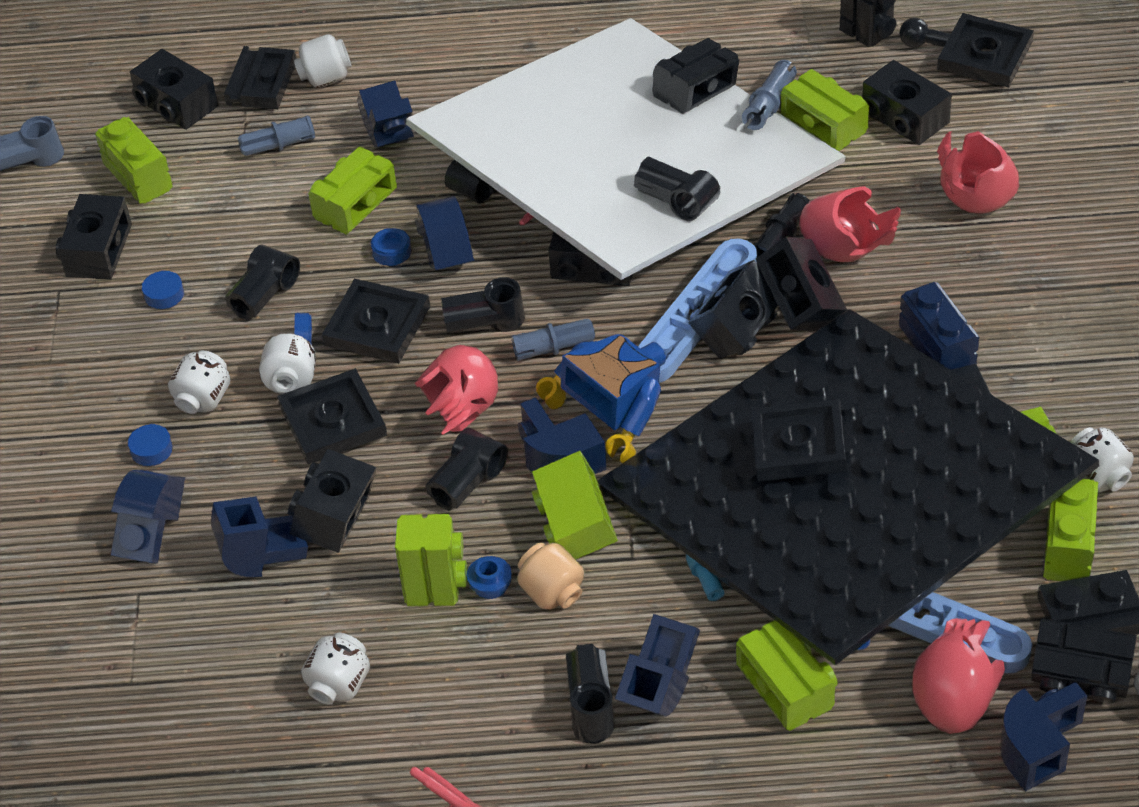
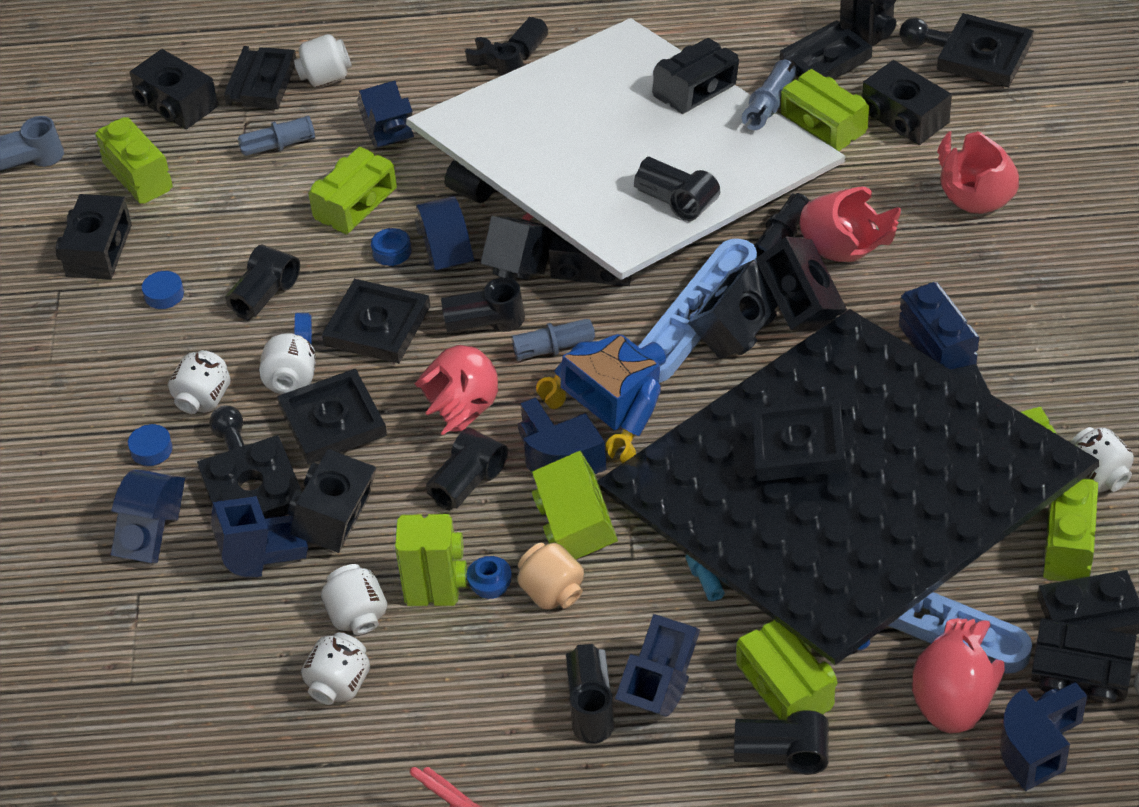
none -> black plate [197,405,302,519]
none -> white head [321,564,388,635]
none -> black bar [465,16,548,76]
none -> black brick [480,216,553,280]
none -> black piece [734,710,829,775]
none -> black plate [780,20,872,79]

